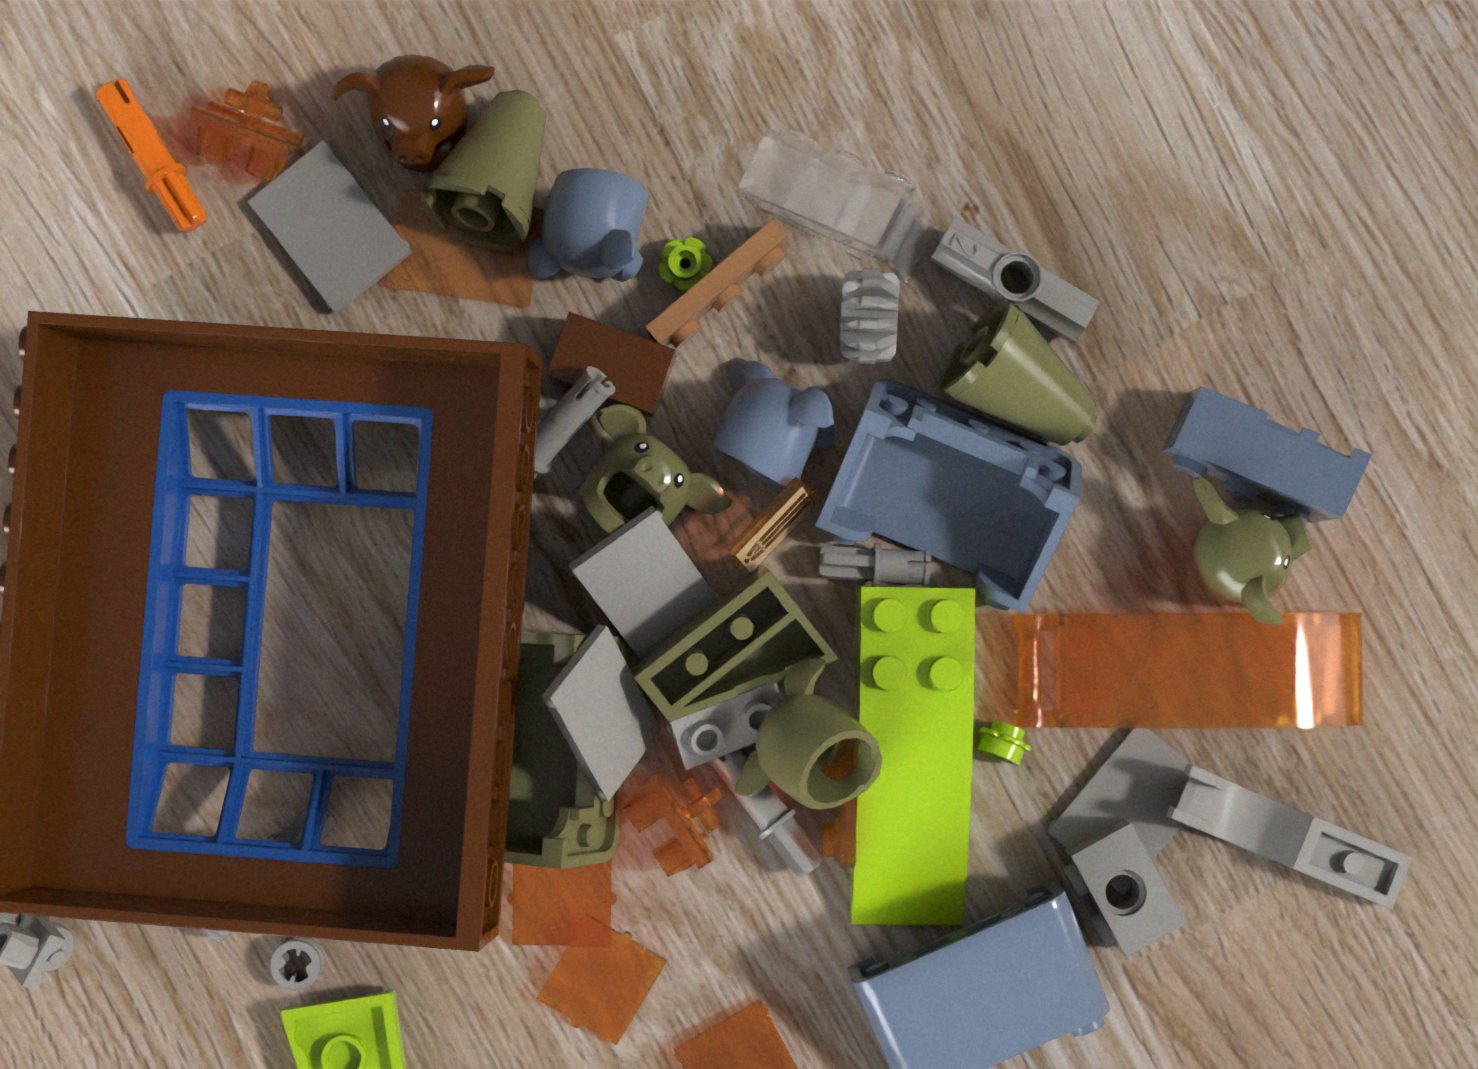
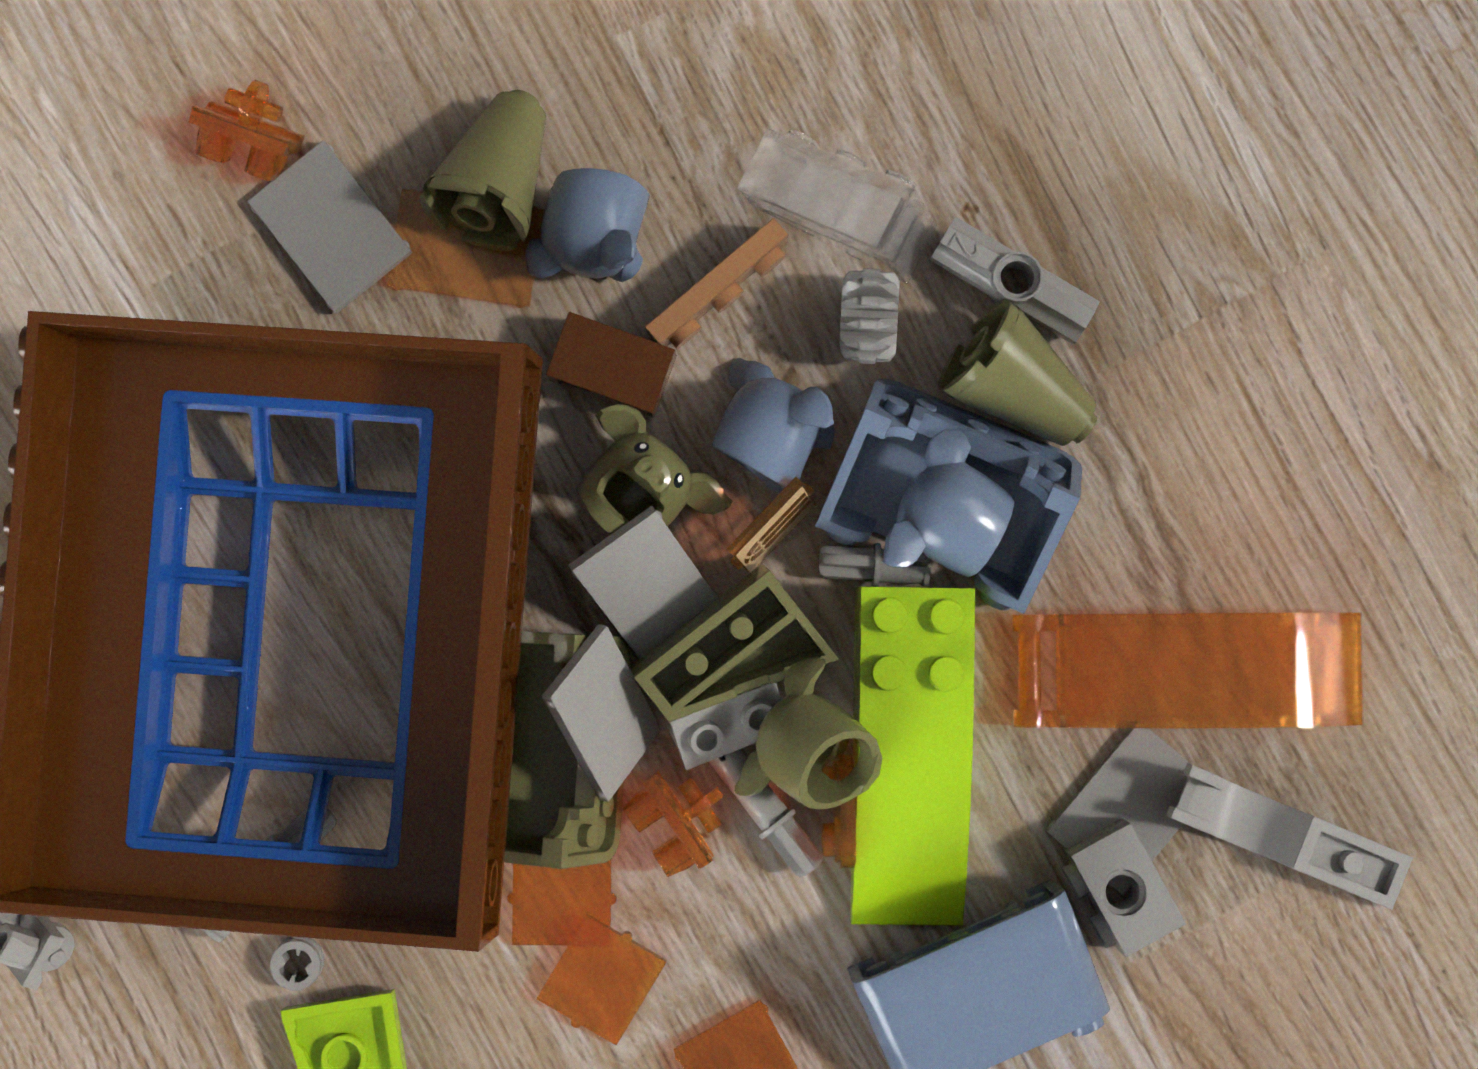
orange axle [95,79,207,233] -> none
reddish brown piece [331,54,495,173] -> none
light grey axle [534,366,615,479] -> none
lime plate [658,237,713,292] -> none
lime plate [977,720,1031,766] -> none
sand blue wedge [1161,386,1372,525] -> none
olive piece [1192,477,1312,627] -> none
none -> sand blue piece [883,429,1014,577]

